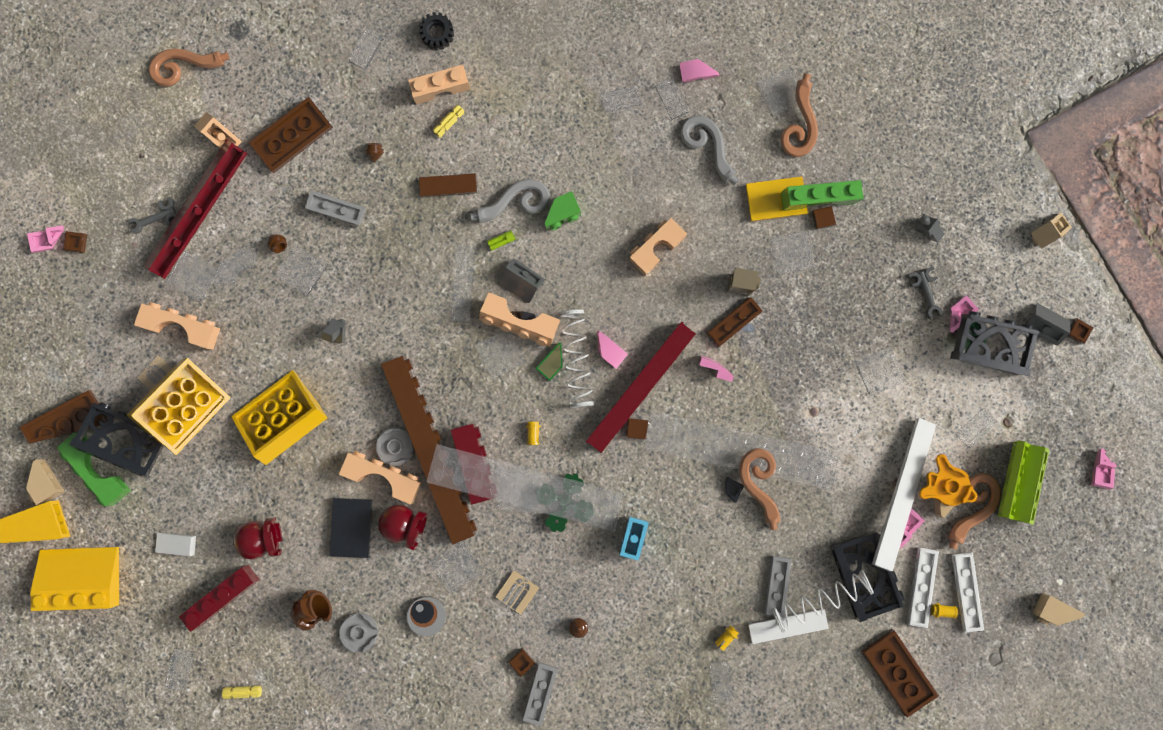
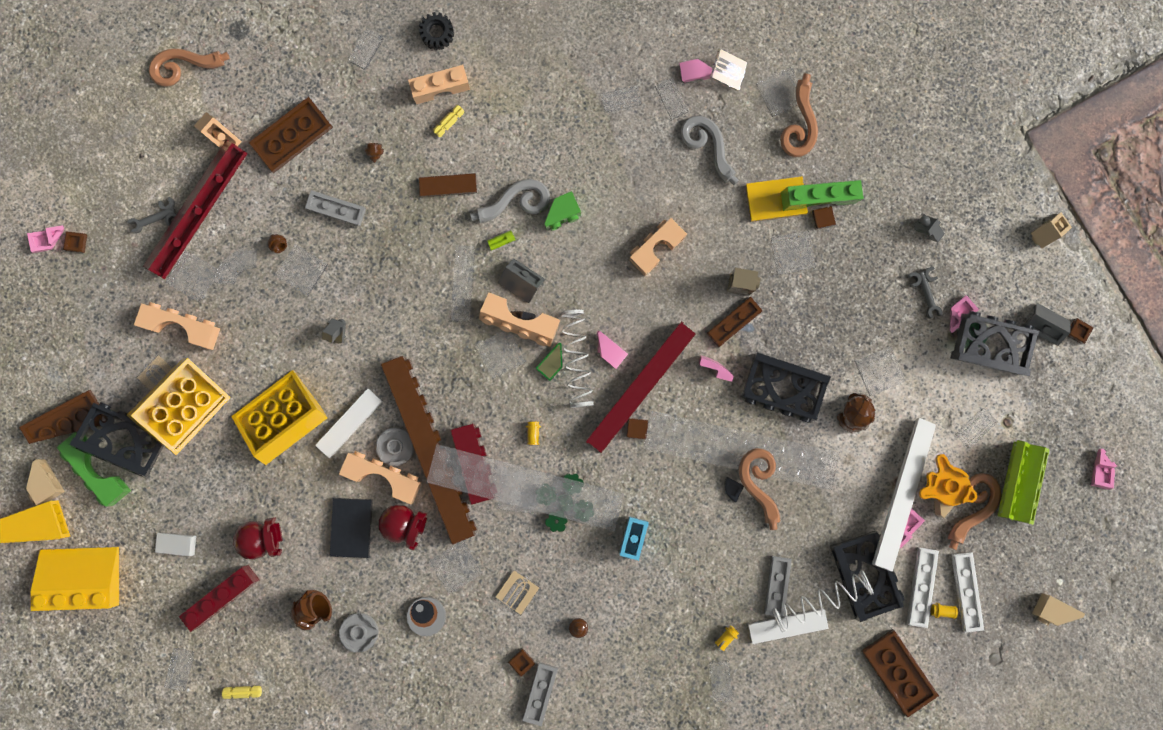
none -> white tile [315,389,383,458]
none -> piece [710,49,747,91]
none -> black fence [741,352,831,423]
none -> reddish brown helmet [837,393,876,434]

